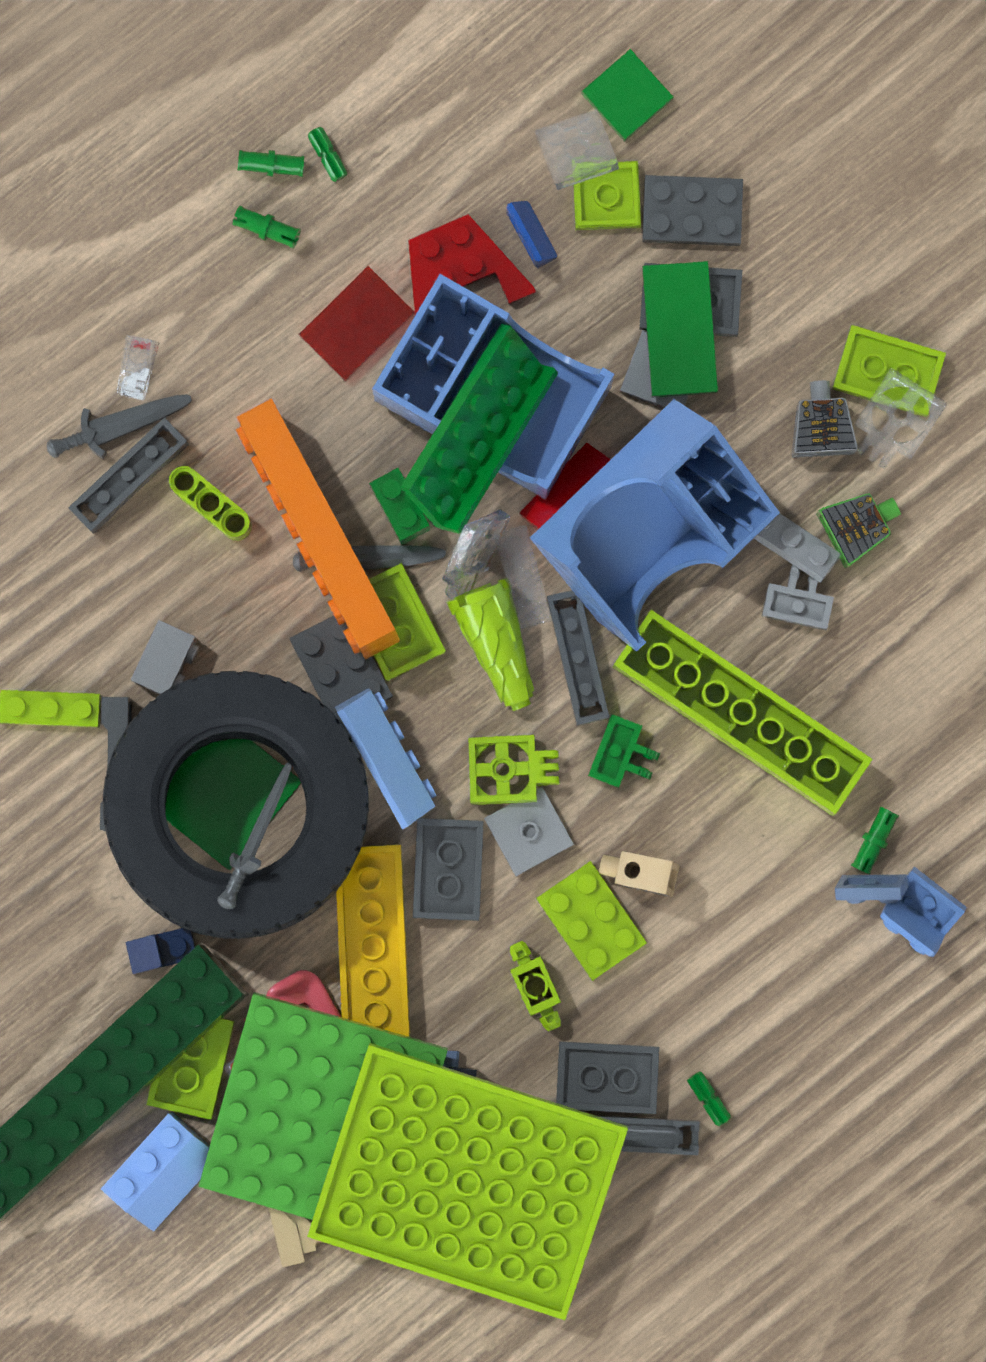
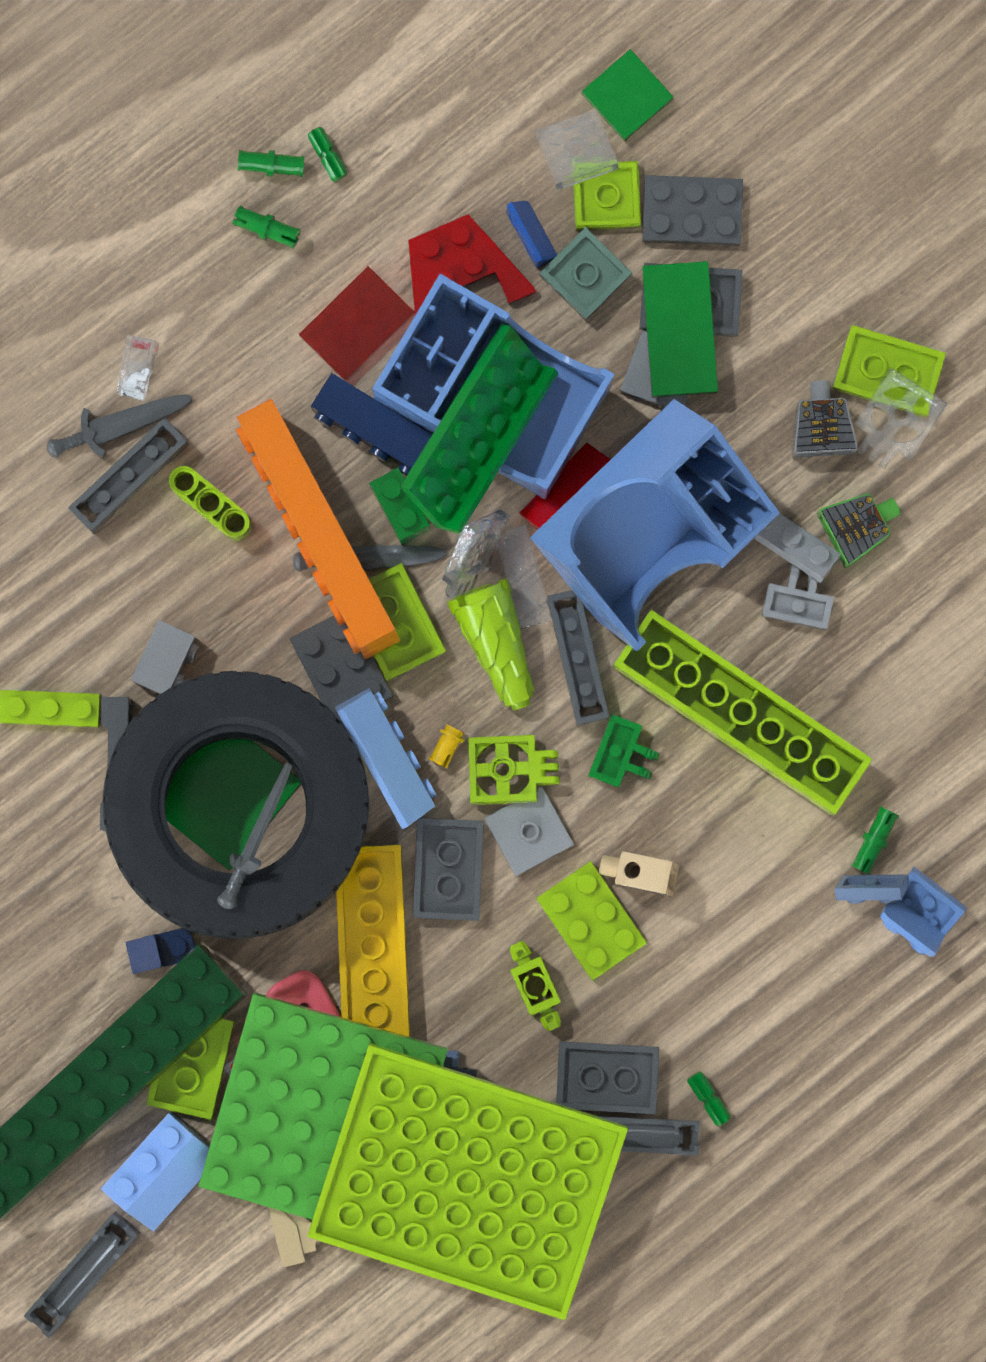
none -> dark grey piece [24,1211,140,1338]
none -> dark blue brick [311,373,432,476]
none -> yellow pin [429,724,464,769]
none -> sand green plate [539,227,632,321]

